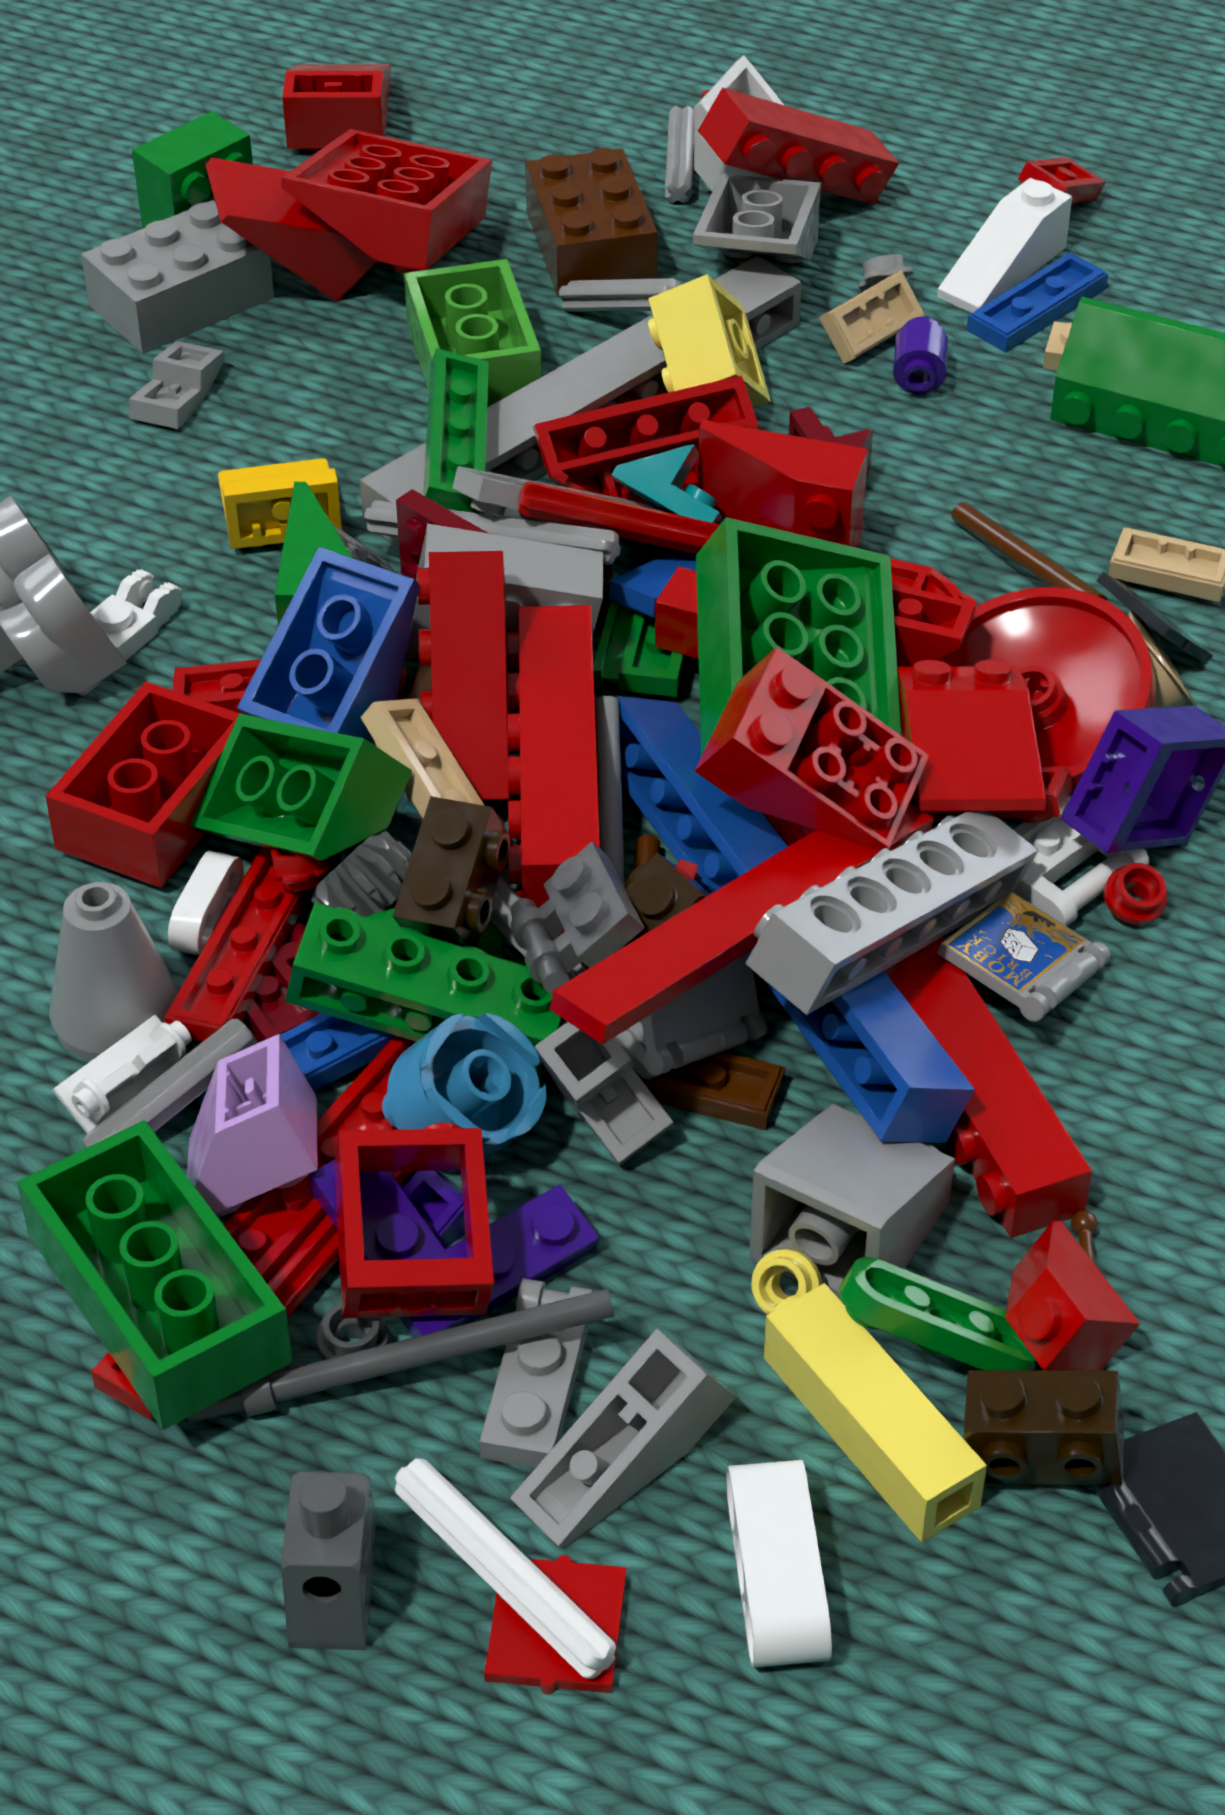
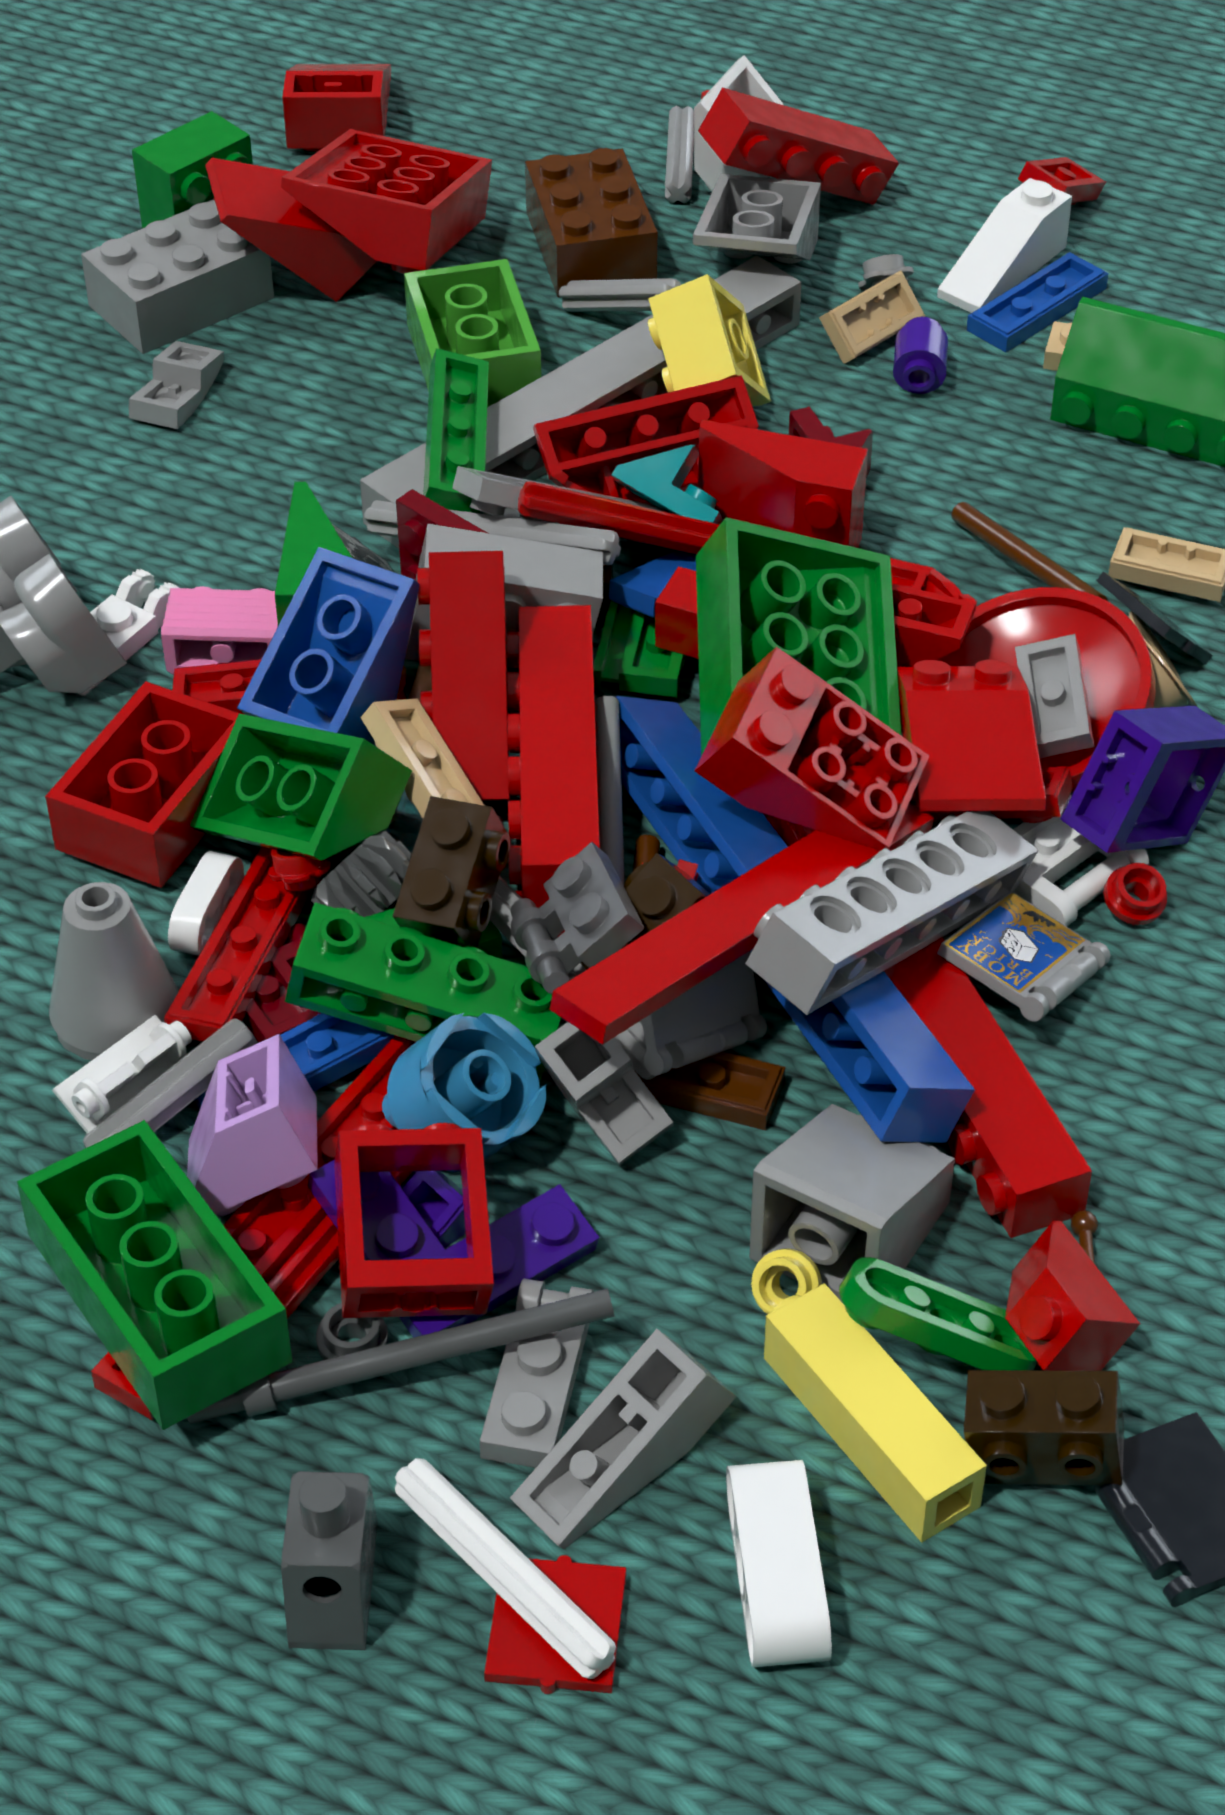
yellow bracket [218,458,342,549] -> none
none -> bright pink brick [161,586,278,675]
none -> light grey plate [1015,634,1094,758]

